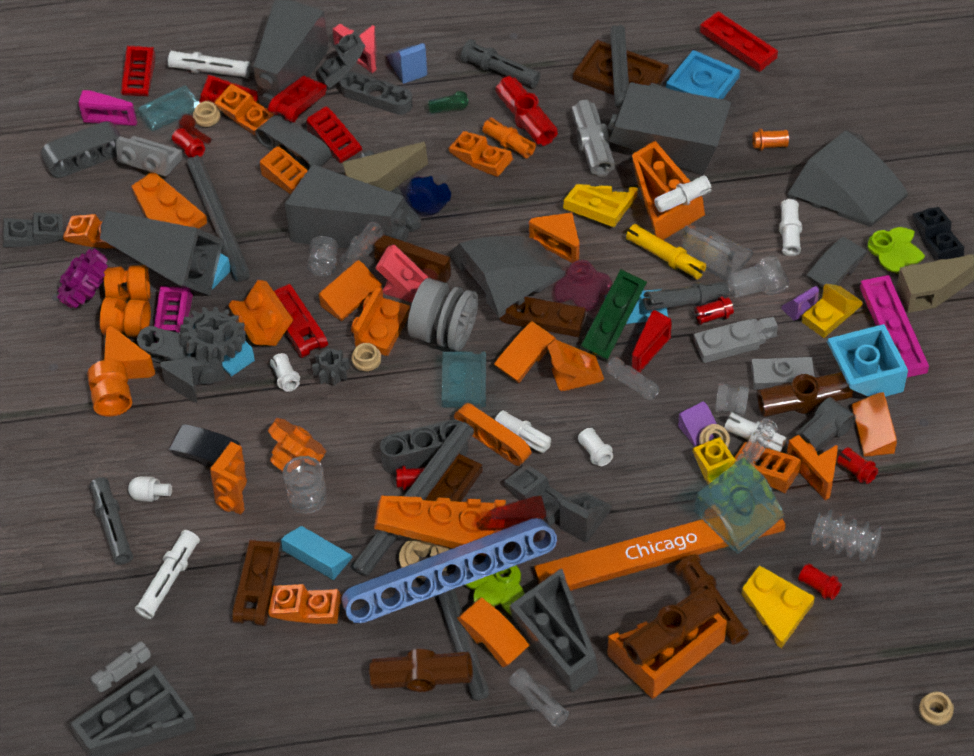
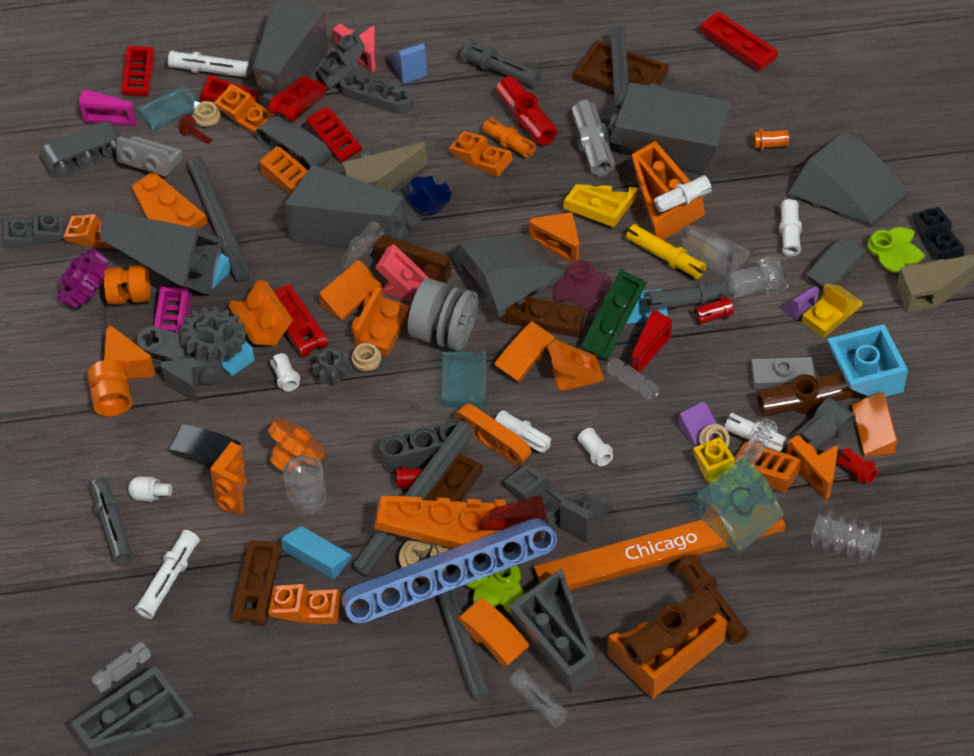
orange wheel [100,297,151,338] -> none
red pin [172,128,205,158] -> none
clear wheel [307,236,338,276] -> none
reddish brown piece [369,649,473,692] -> none
clear green arm [428,91,469,114] -> none
dark azure plate [666,50,740,99] -> none
light grey hinge [693,317,778,363] -> none
clear wheel [715,383,749,417] -> none
yellow wing [741,565,815,648] -> none
red pin [798,563,842,600] -> none
dark pink plate [860,275,929,377] -> none
tan plate [919,692,954,725] -> none

